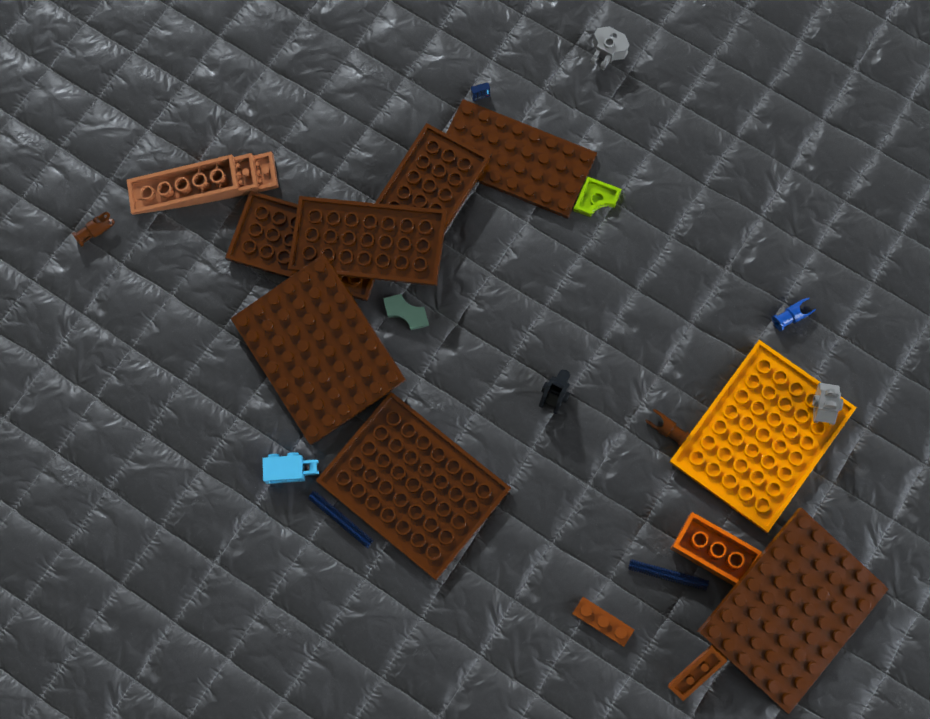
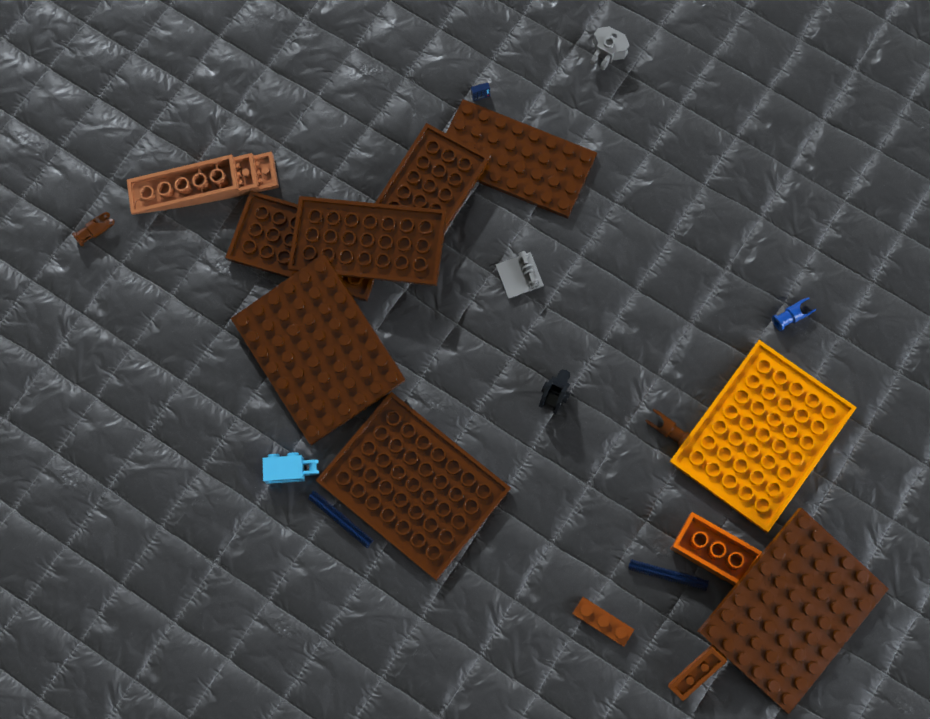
sand green tile [383,294,429,330] -> none
lime tile [573,176,622,217] -> none
light grey hinge [812,383,843,425] -> none
none -> light grey hinge [496,251,544,299]

